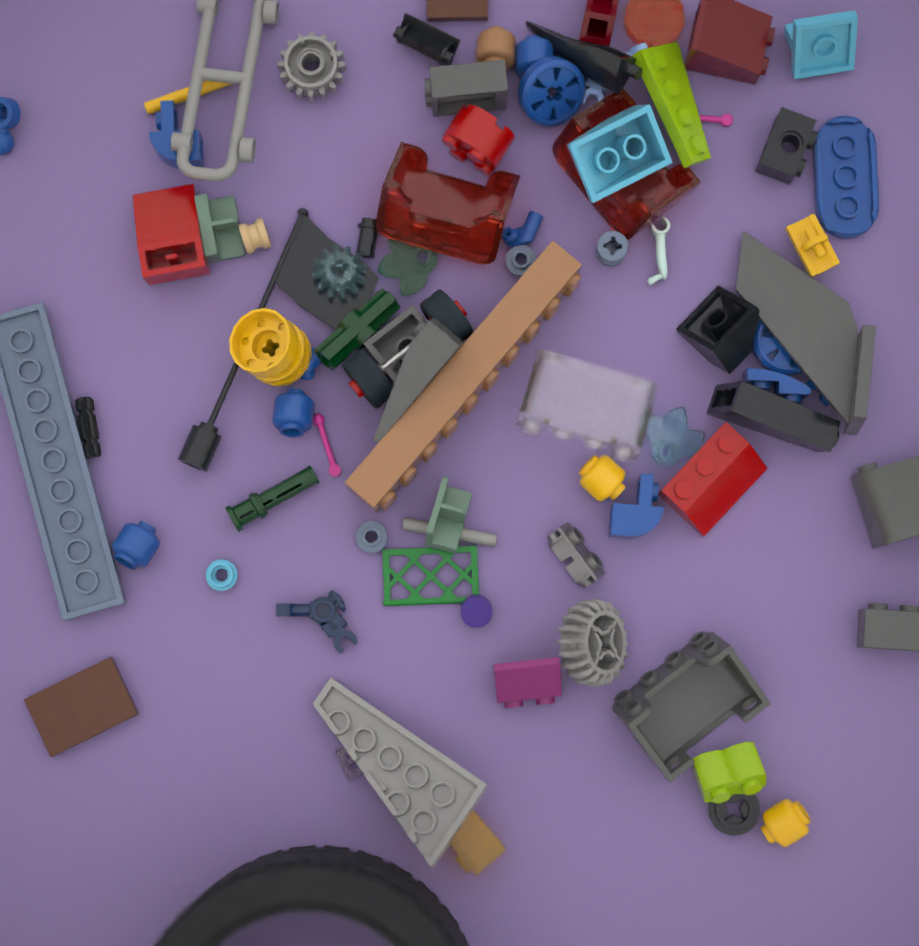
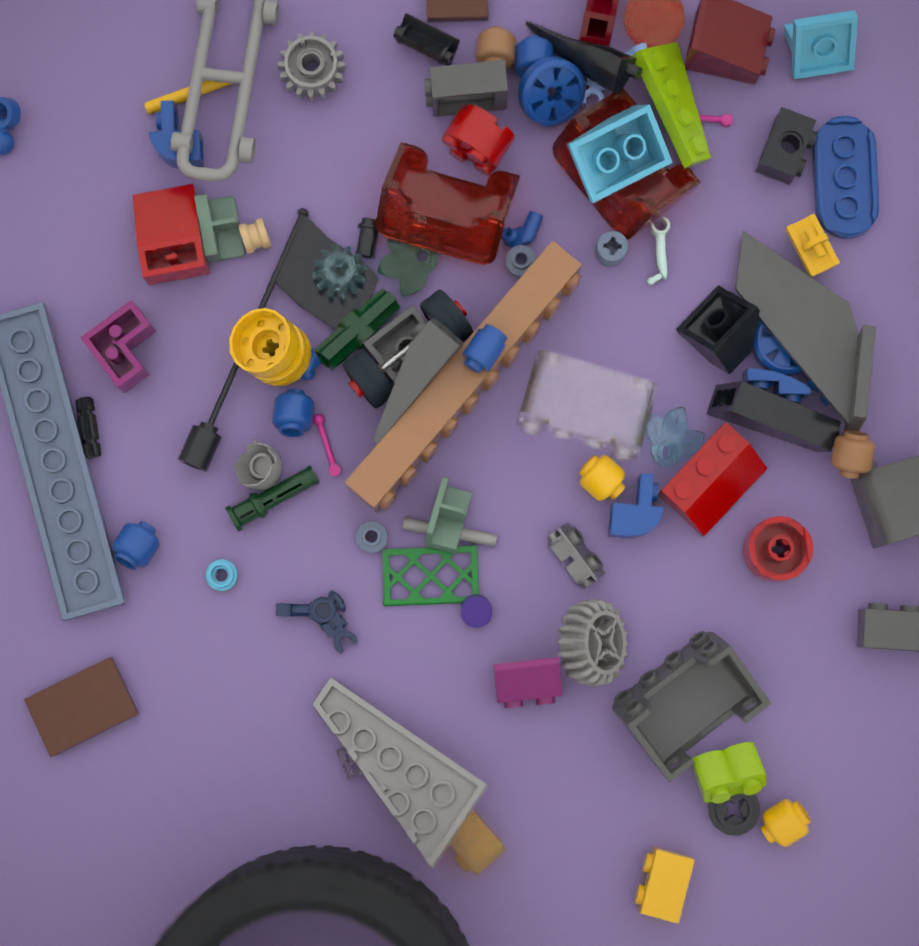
none -> magenta brick [80,300,156,393]
none -> light grey hair [234,439,282,490]
none -> blue brick [462,324,507,374]
none -> yellow brick [634,846,695,924]
none -> red brick [743,516,813,582]
none -> medium nougat head [831,430,876,479]

